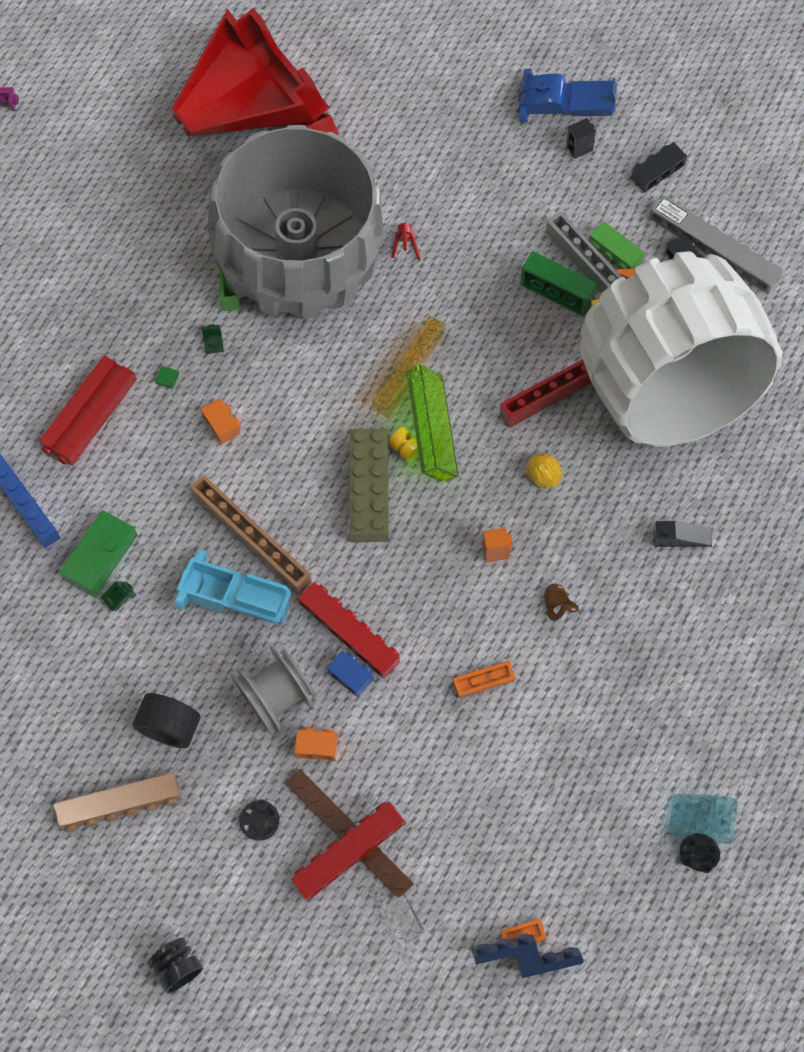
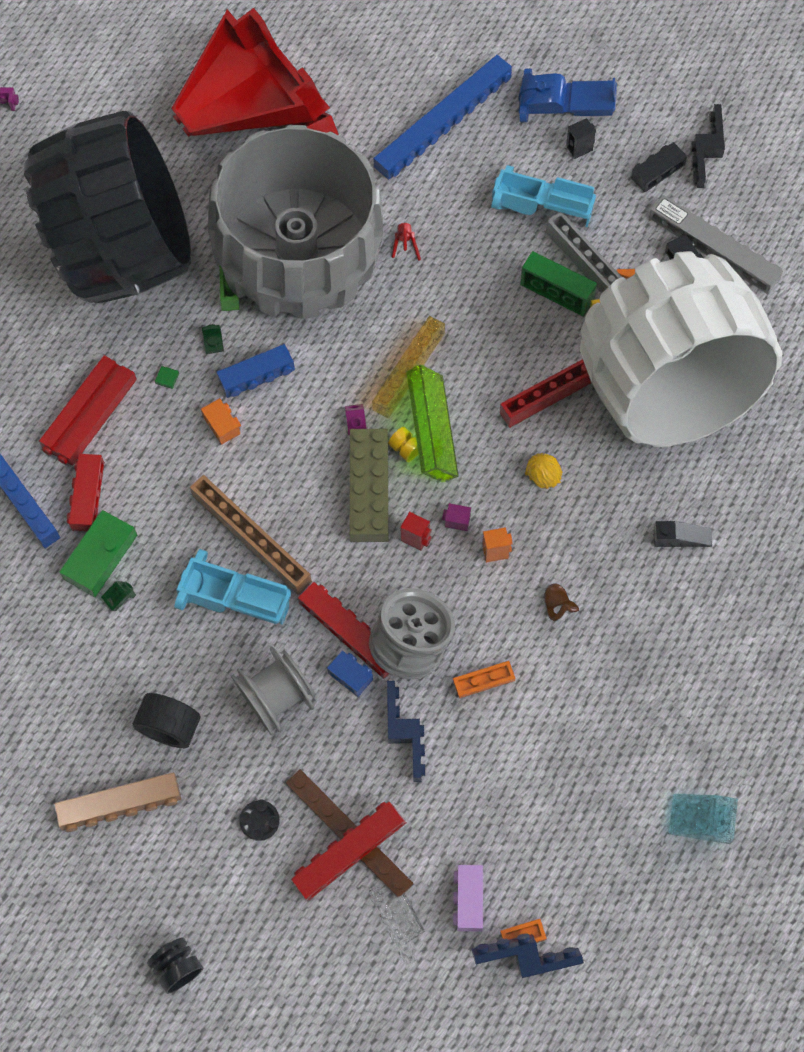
orange brick [295,727,338,761] -> none
bright green brick [589,221,645,269] -> none
black dish [680,833,721,873] -> none
none -> black wheel [24,111,191,303]
none -> red brick [67,454,105,532]
none -> blue brick [217,344,295,398]
none -> magenta bracket [345,404,367,436]
none -> light grey wheel [369,588,455,679]
none -> blue brick [373,55,512,180]
none -> dark blue bracket [387,681,425,782]
none -> red brick [400,511,432,551]
none -> magenta brick [442,503,471,531]
none -> lavender brick [453,865,483,932]
none -> medium azure piece [491,165,596,227]
none -> black bracket [691,104,725,188]

